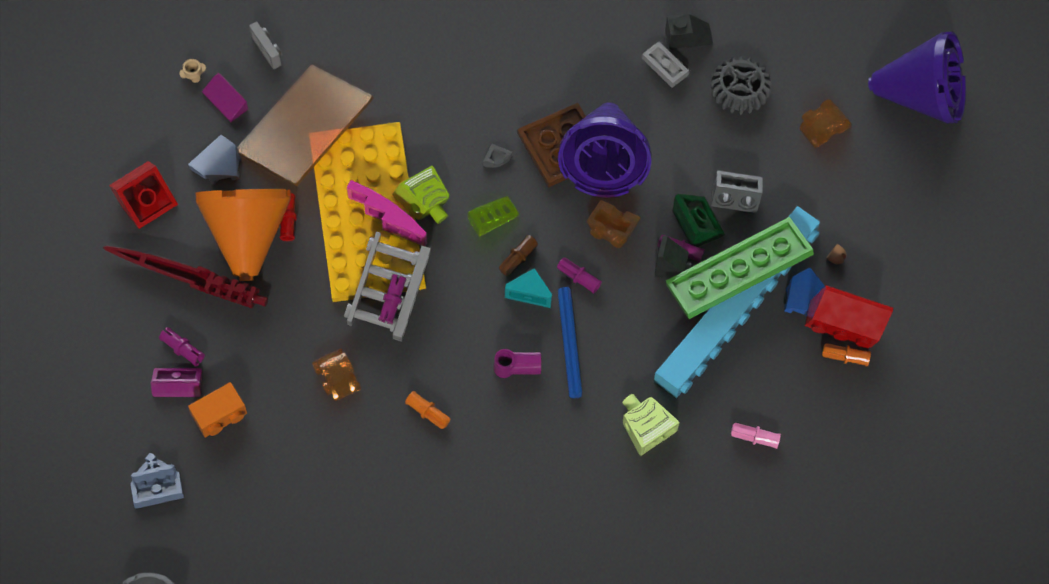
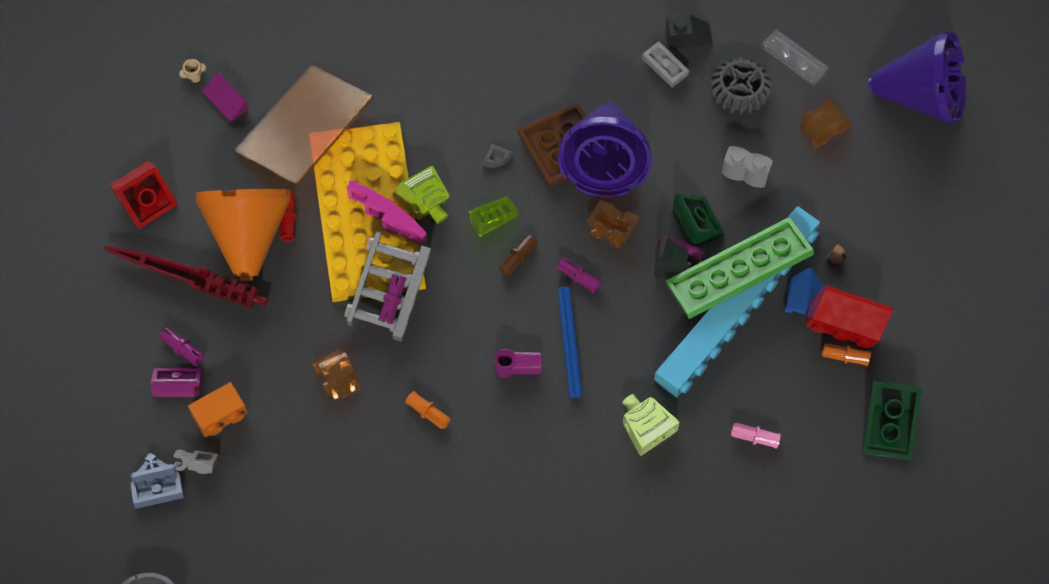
sand blue slope [188,135,241,184] -> none
light grey plate [249,22,282,70] -> none
teal slope [505,268,552,308] -> none
dark grey brick [711,171,763,213] -> none
none -> light grey plate [174,450,219,474]
none -> light grey brick [721,146,773,188]
none -> clear tile [762,29,829,86]
none -> dark green slope [863,379,922,461]

